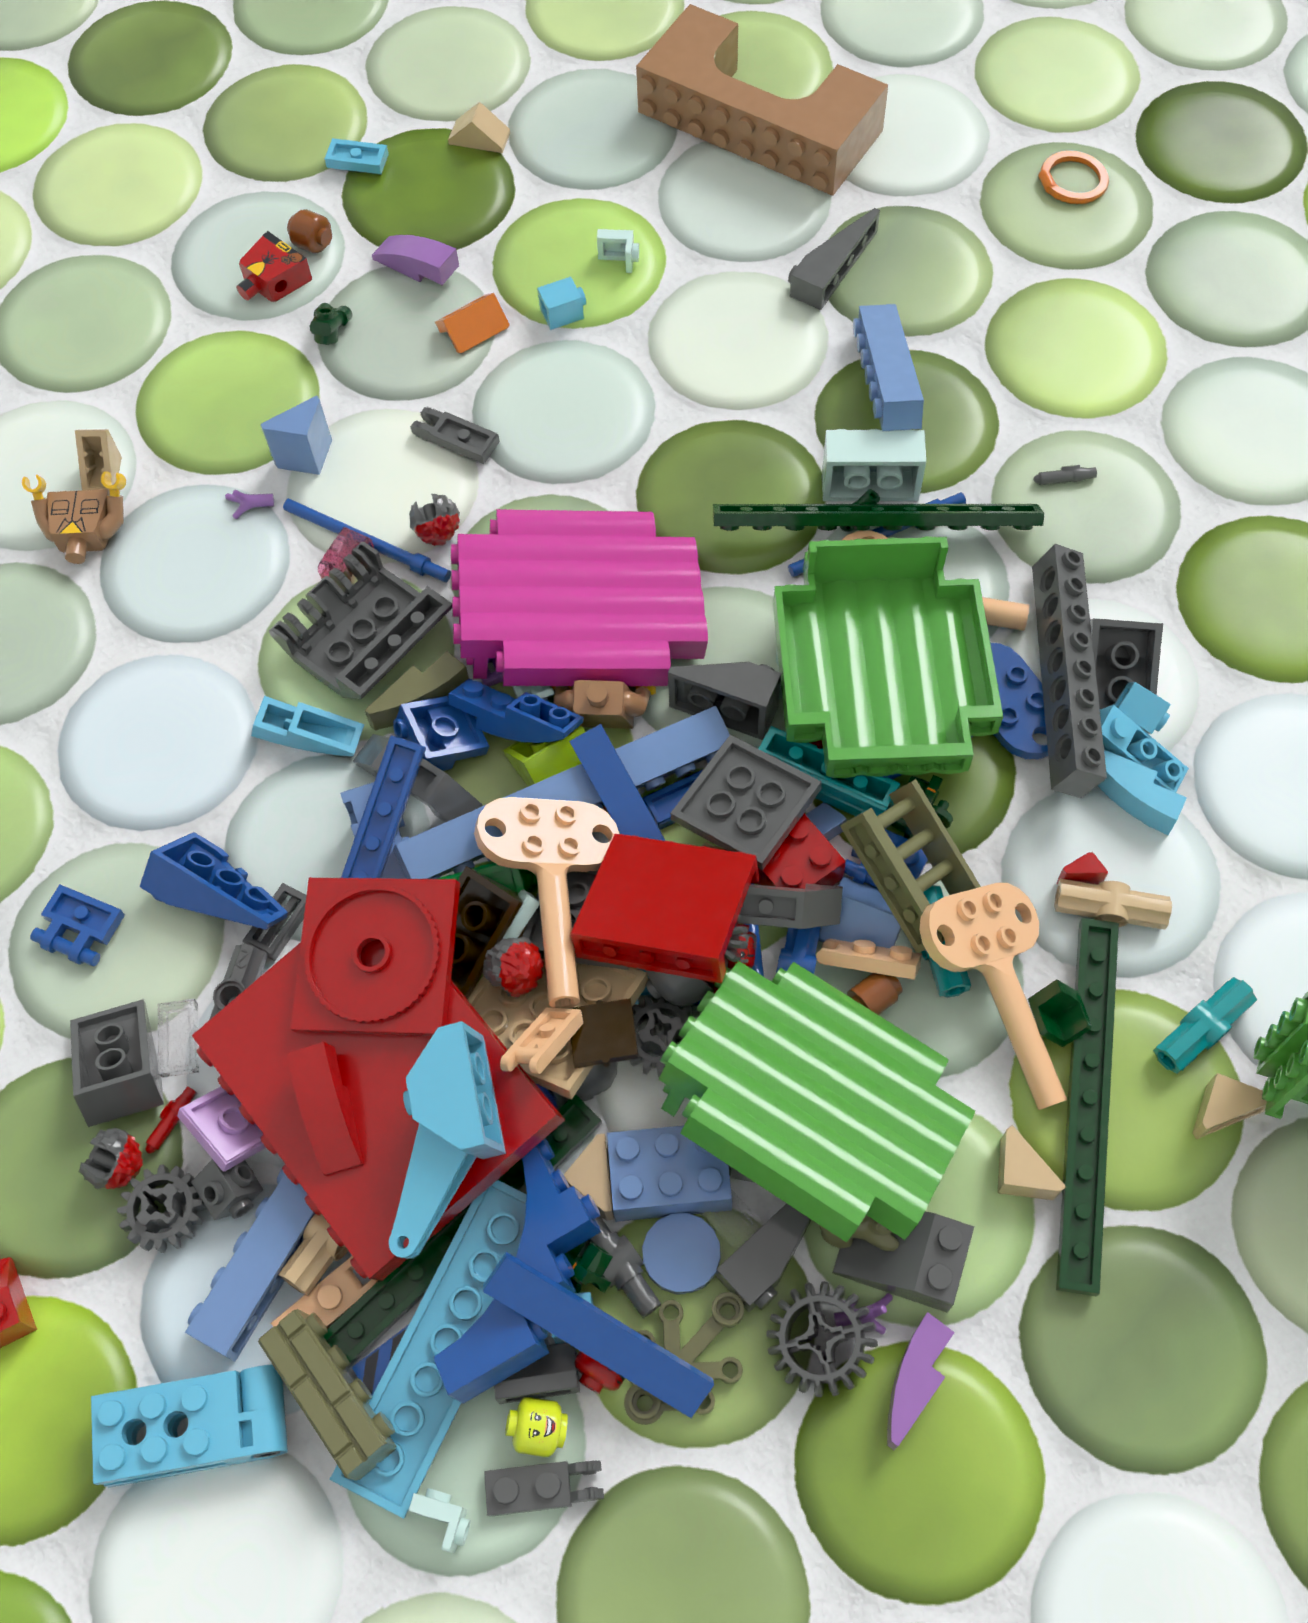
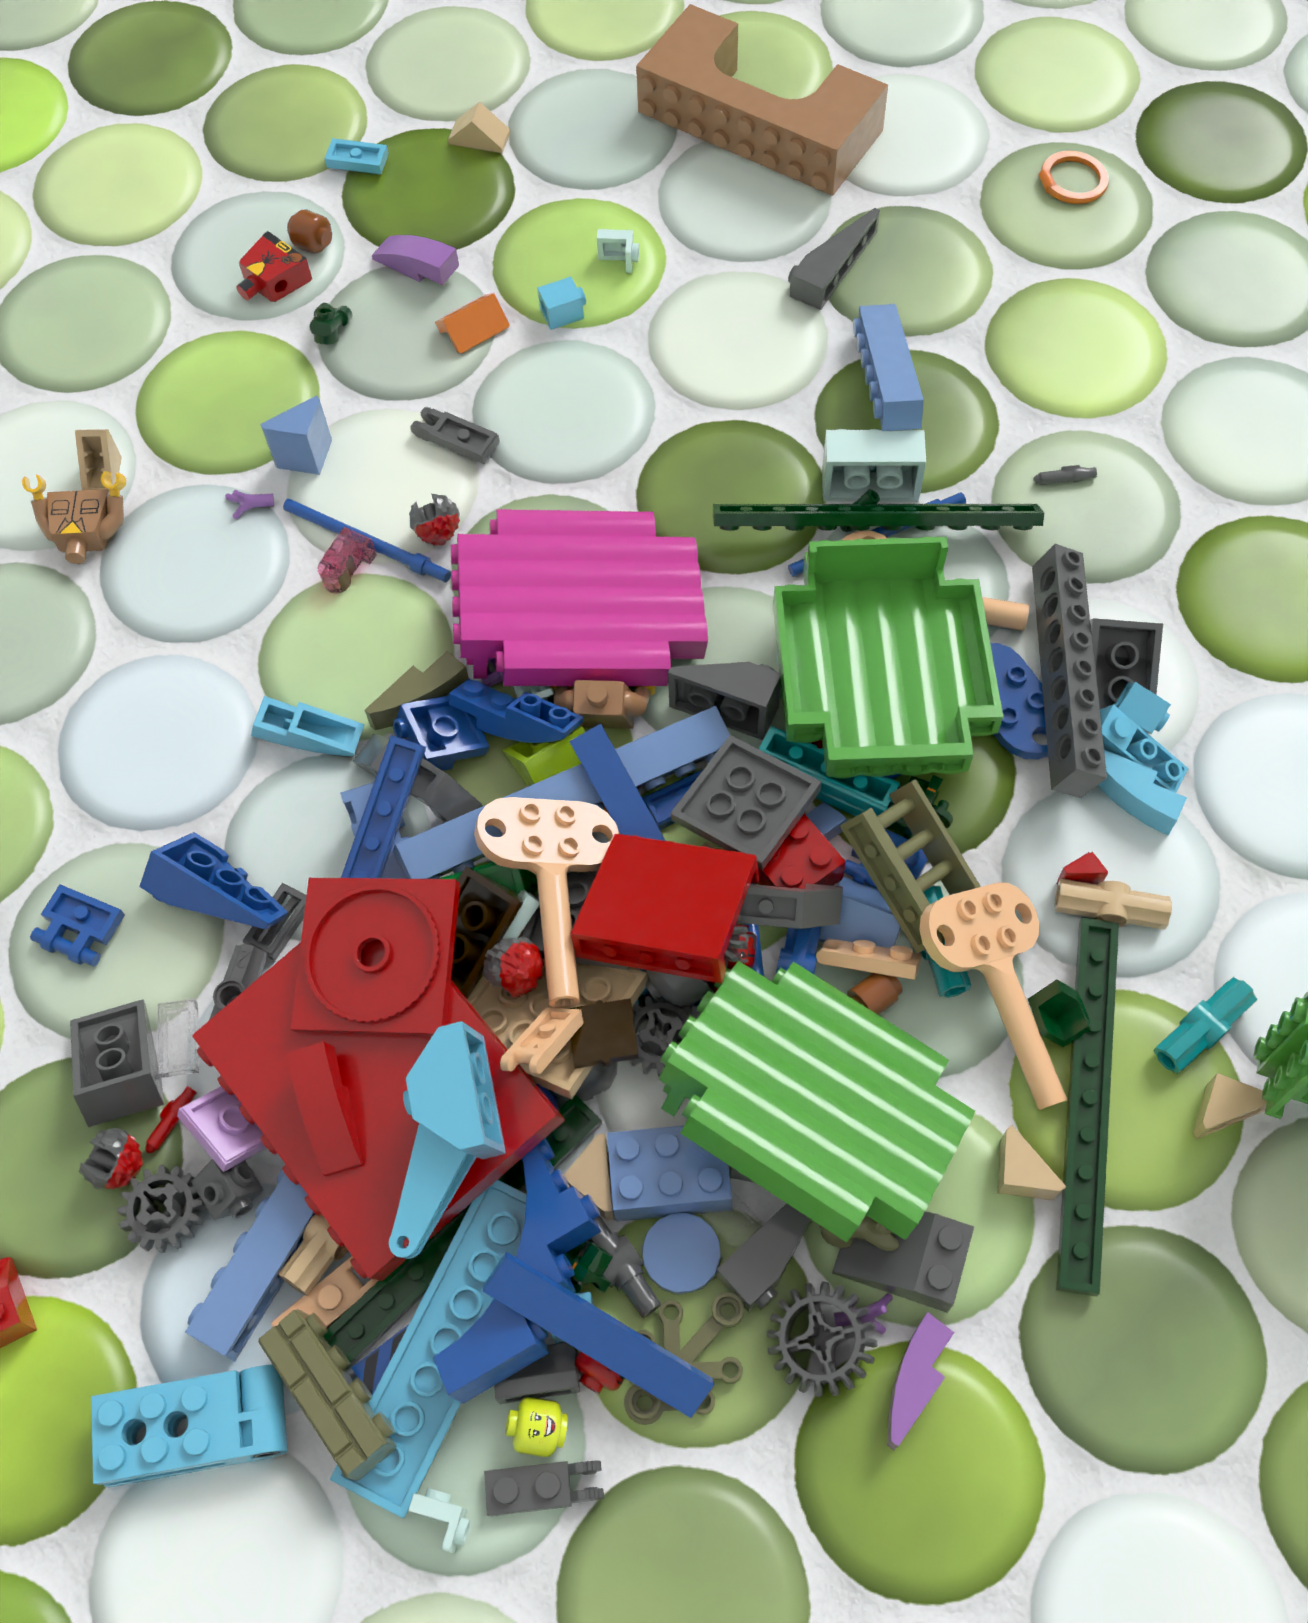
dark grey slope [269,542,452,699] -> none

